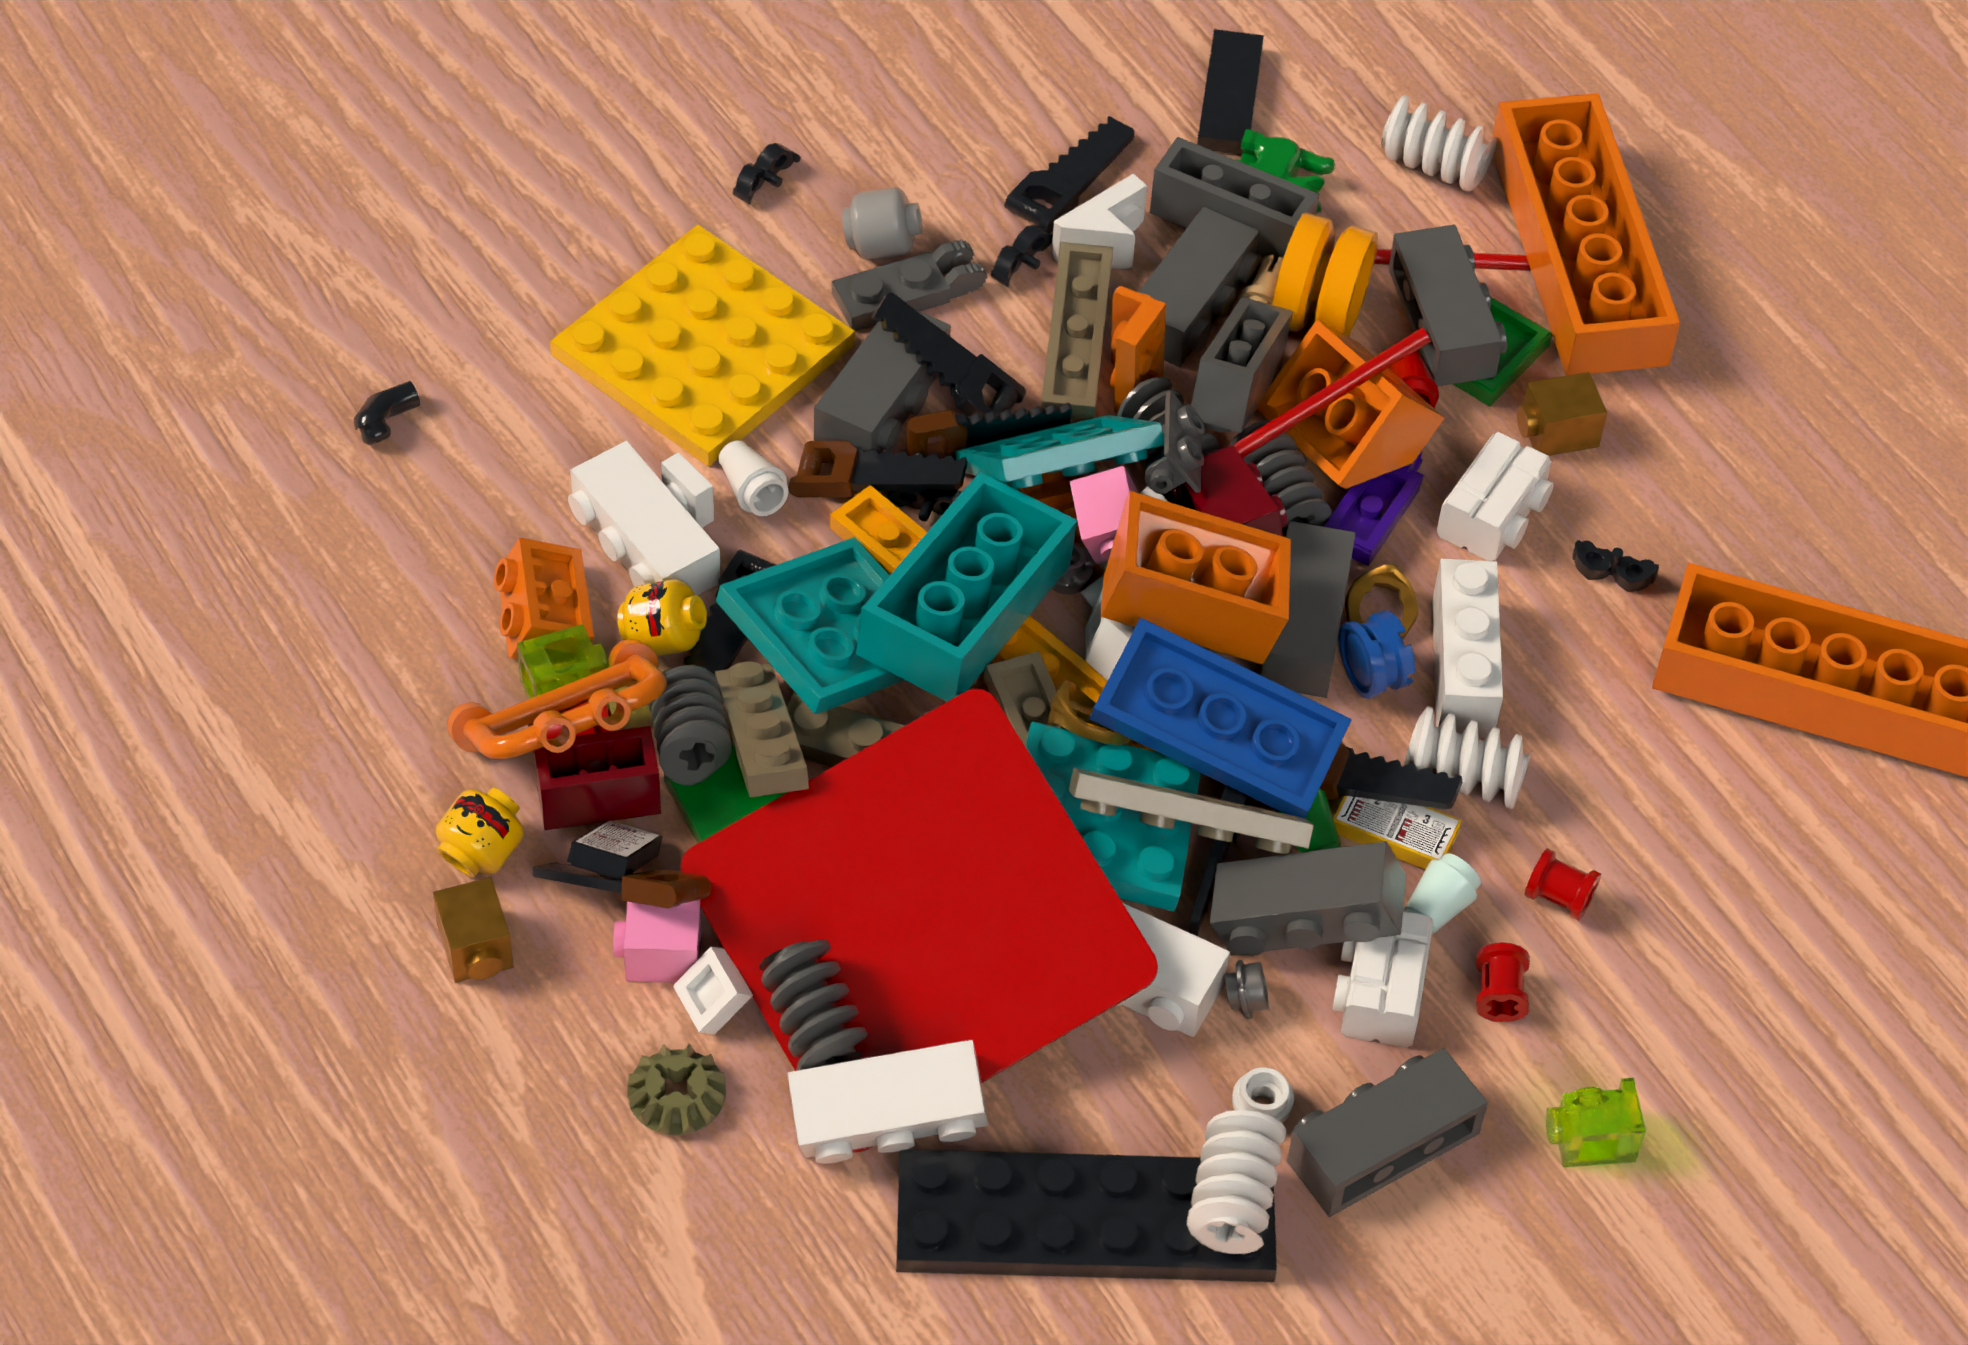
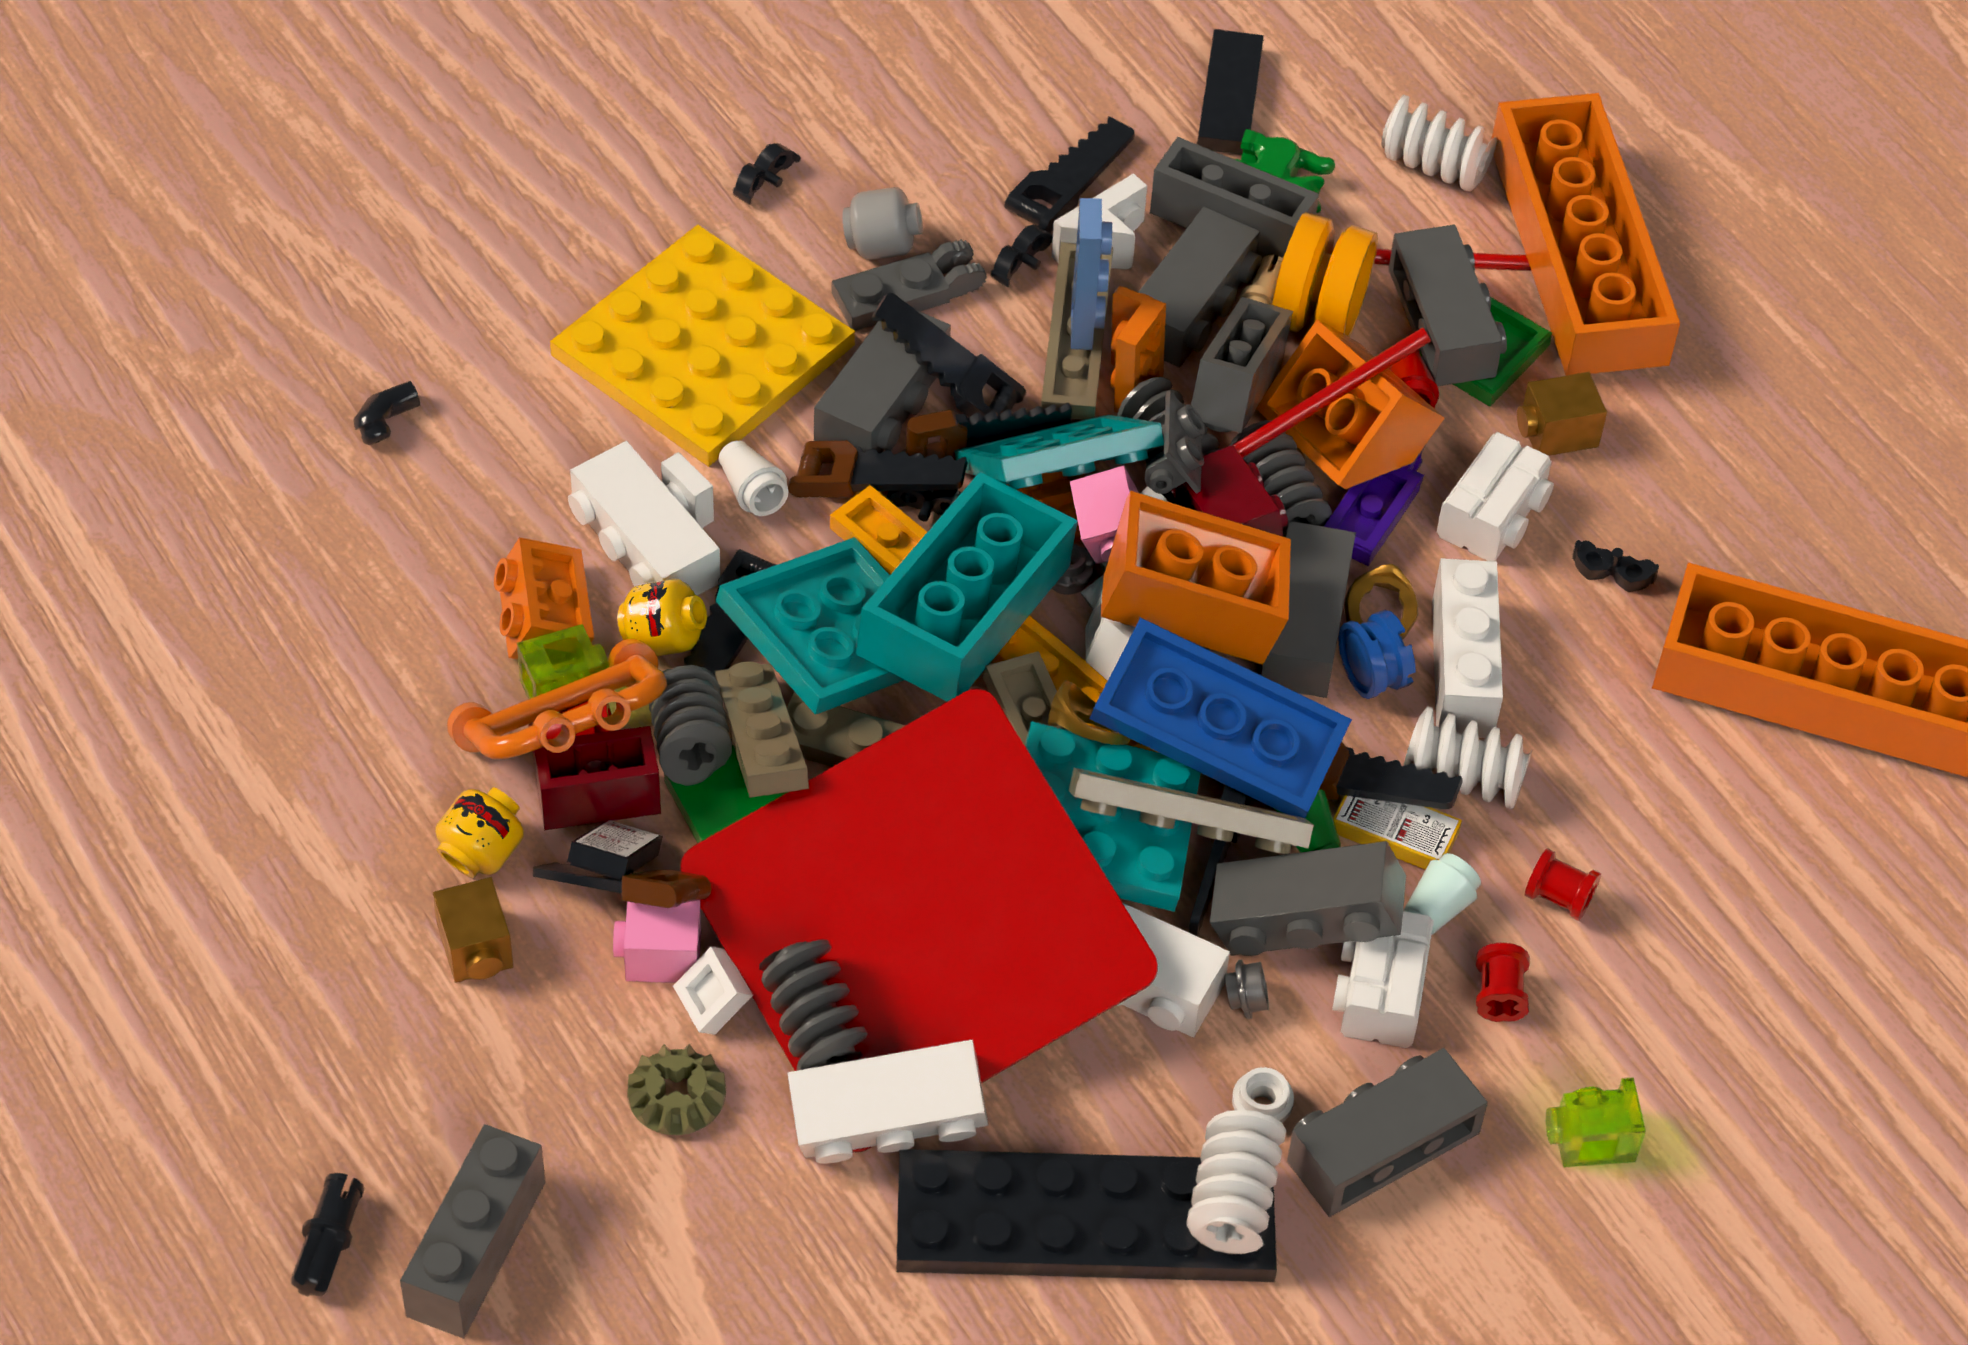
none -> black axle [291,1173,365,1297]
none -> dark grey brick [400,1124,546,1339]
none -> medium blue plate [1071,198,1112,350]

